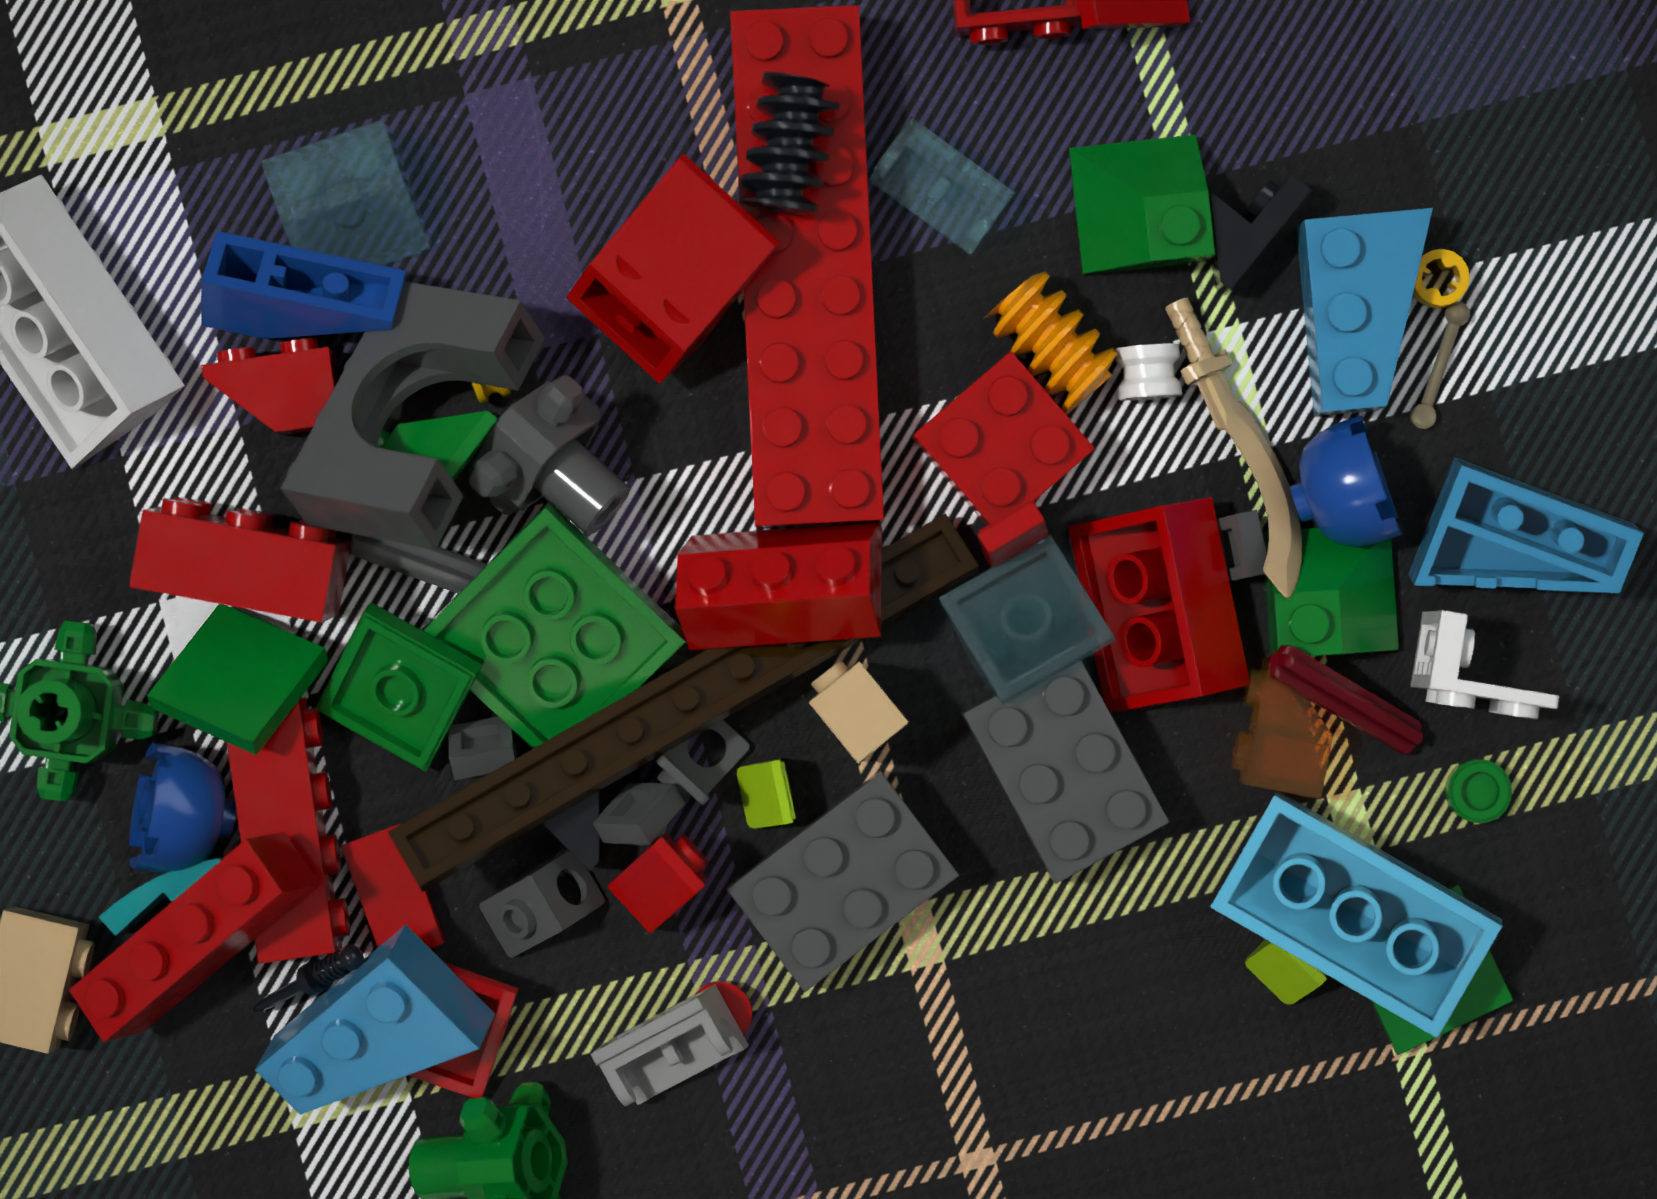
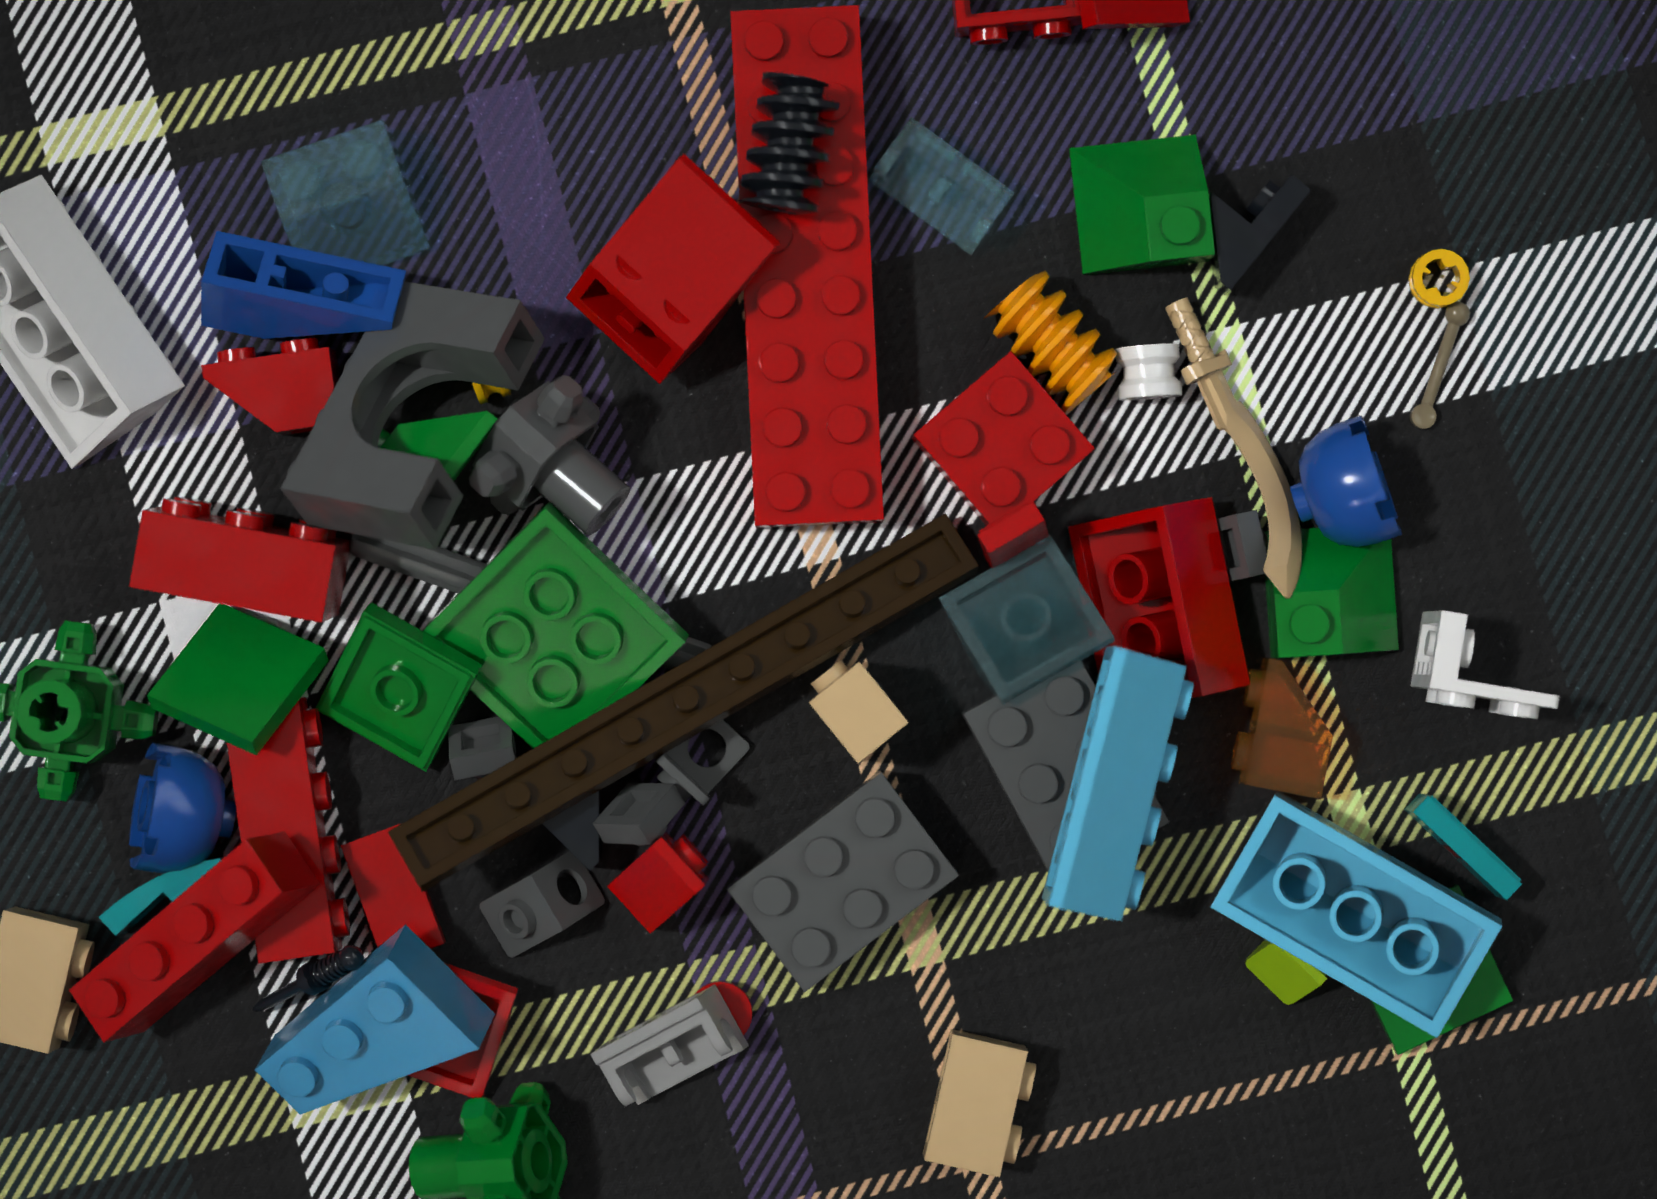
red slope [675,522,882,650] -> none
lime slope [737,758,796,829] -> none
dark red axle [1267,644,1424,755] -> none
dark azure wedge [1296,208,1433,417] -> none
dark azure wedge [1408,457,1644,593] -> none
green tile [1445,759,1512,823] -> none
none -> tan brick [923,1029,1036,1177]
none -> medium azure slope [1042,646,1194,921]
none -> teal tile [1404,794,1522,900]

